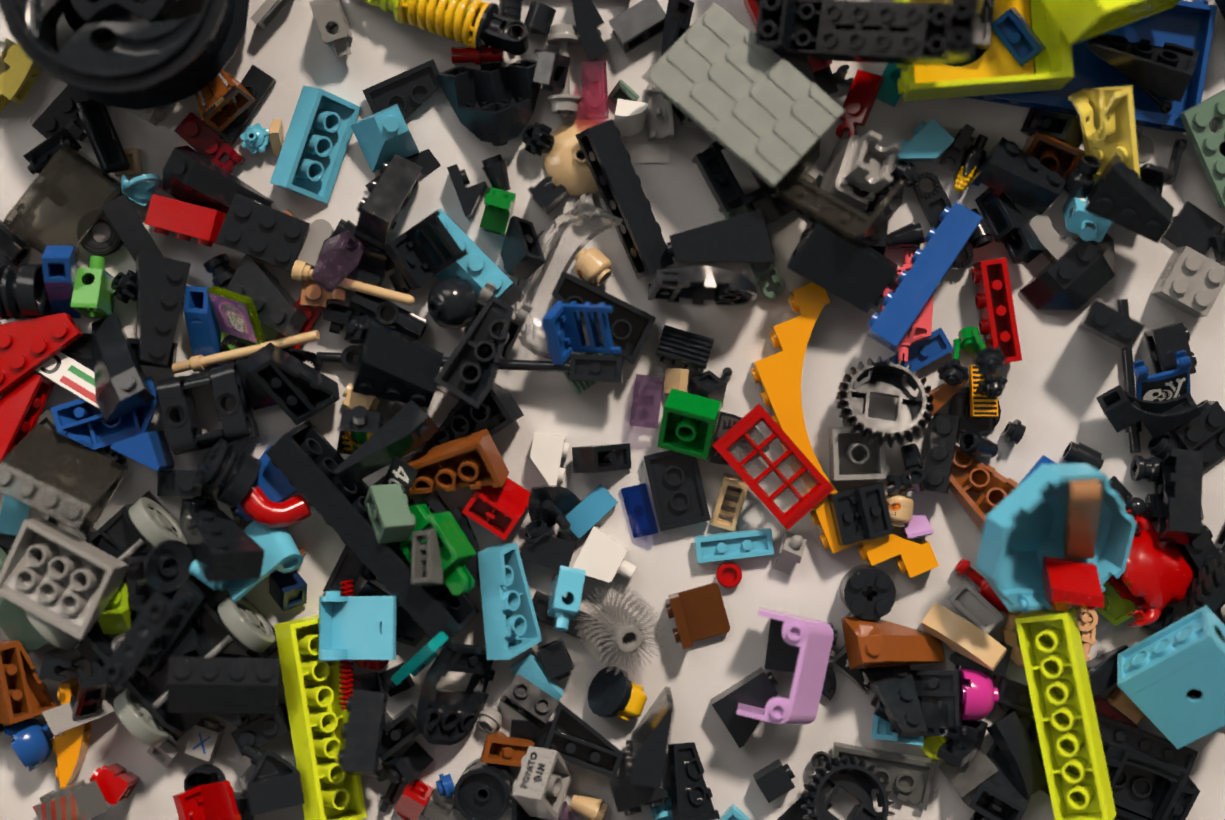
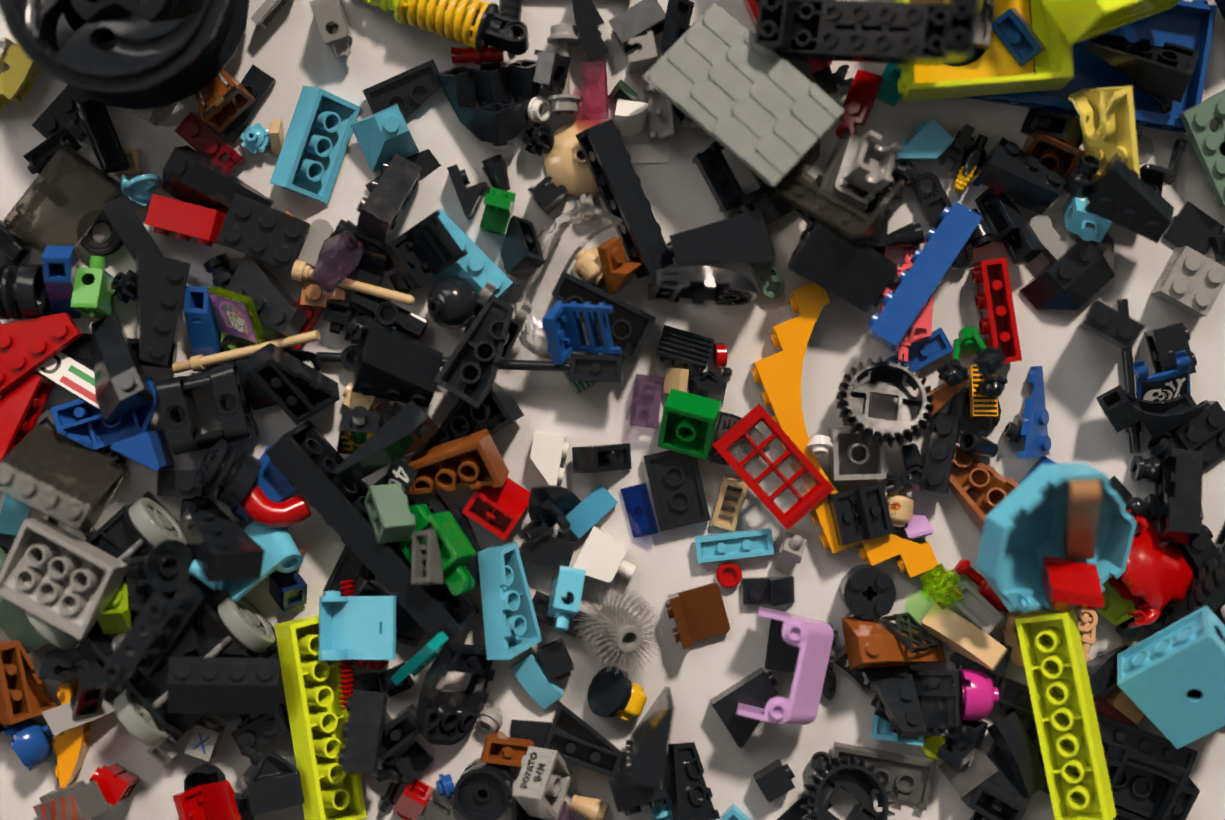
black bracket [500,674,559,729] -> none
black brick [524,2,556,35] -> none
black brick [1062,441,1104,470] -> none
none -> white plate [528,96,551,123]
none -> dark orange slope [597,237,642,295]
none -> light grey hinge [627,31,658,74]
none -> red tile [713,343,727,369]
none -> black slope [742,576,795,606]
none -> white plate [807,435,834,456]
none -> black window [880,612,939,654]
none -> clear neon green brick [920,563,964,610]
none -> blue wing [1018,366,1051,460]
none -> black tile [1115,617,1145,641]

